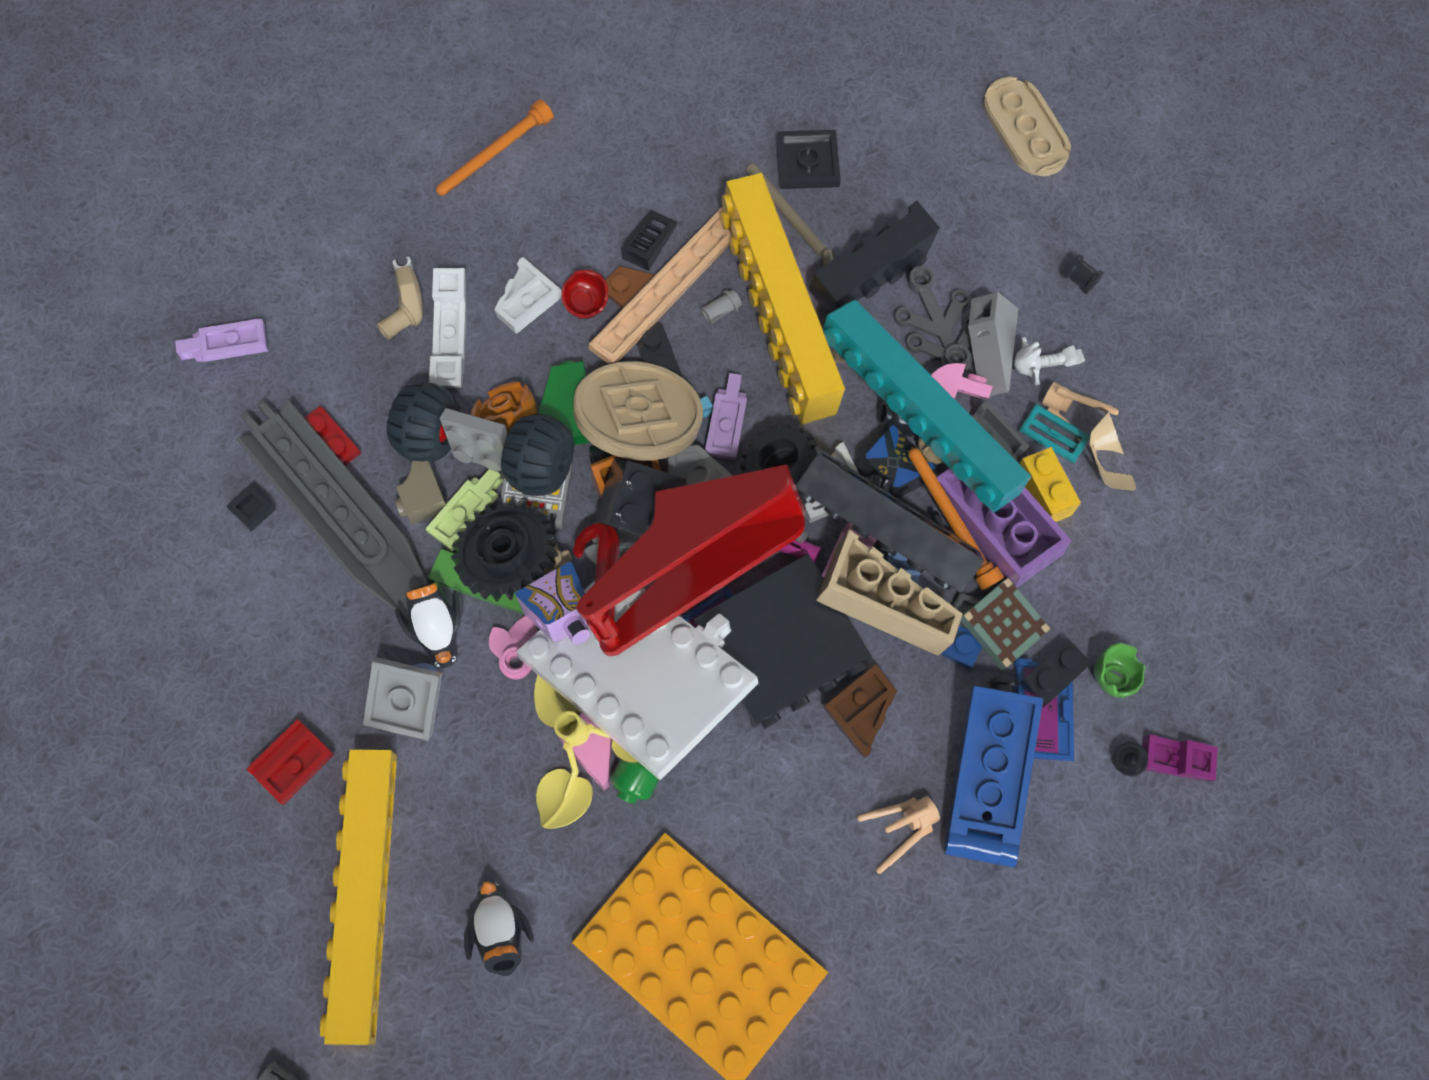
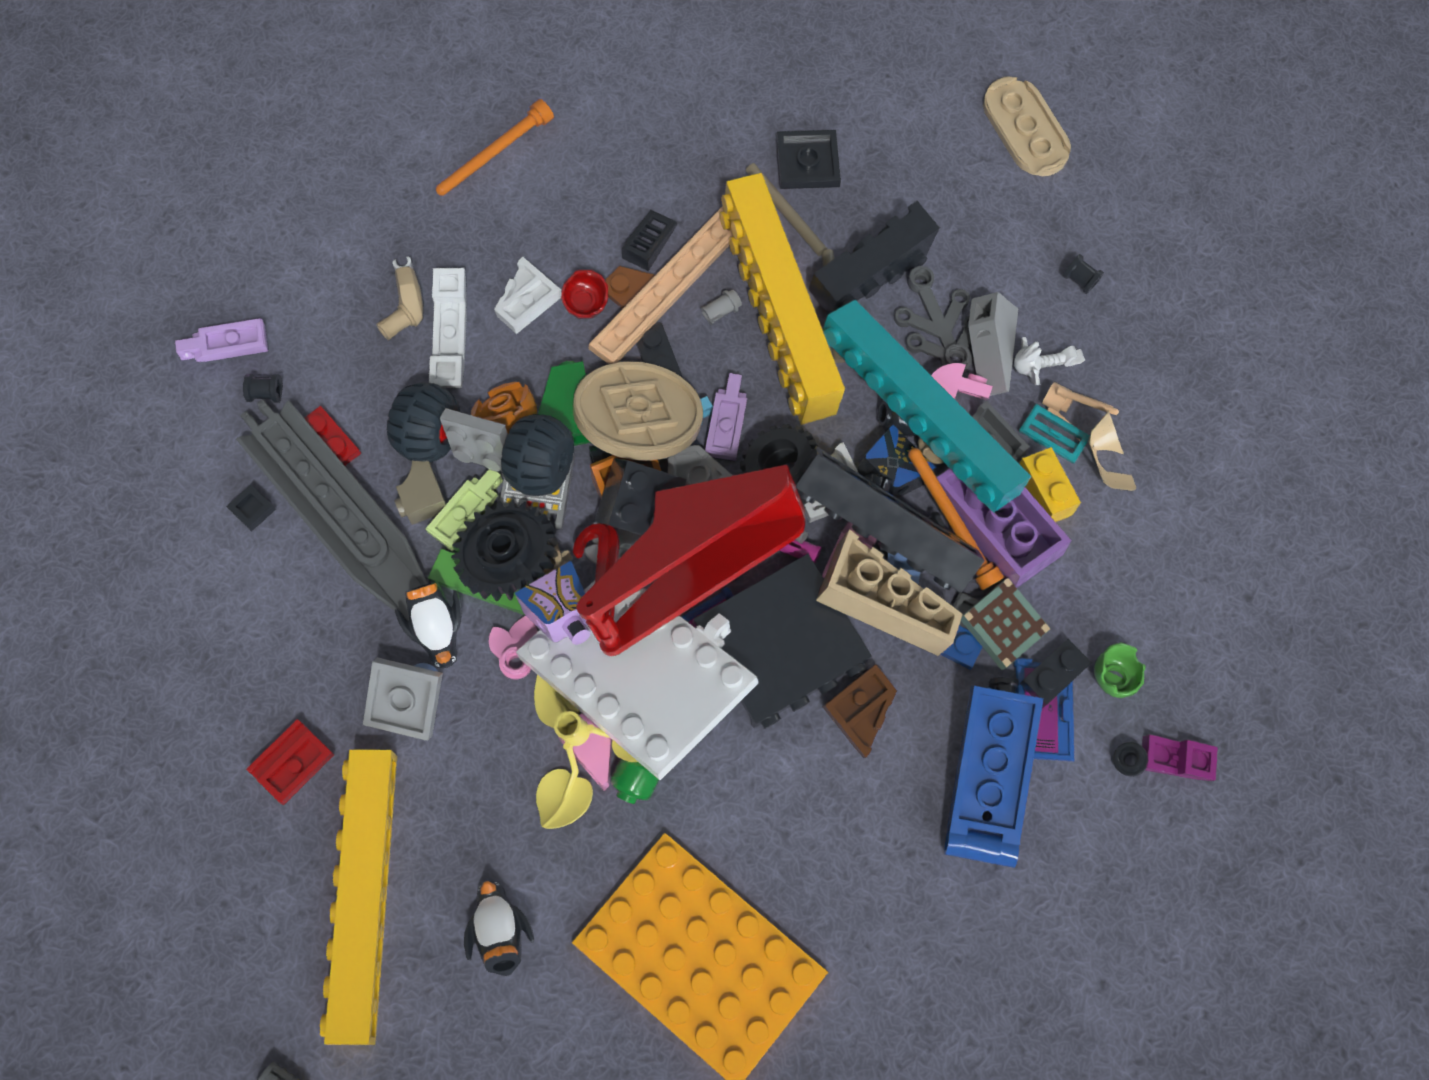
light nougat plant [857,796,940,874] -> none
none -> black bush [243,374,283,403]

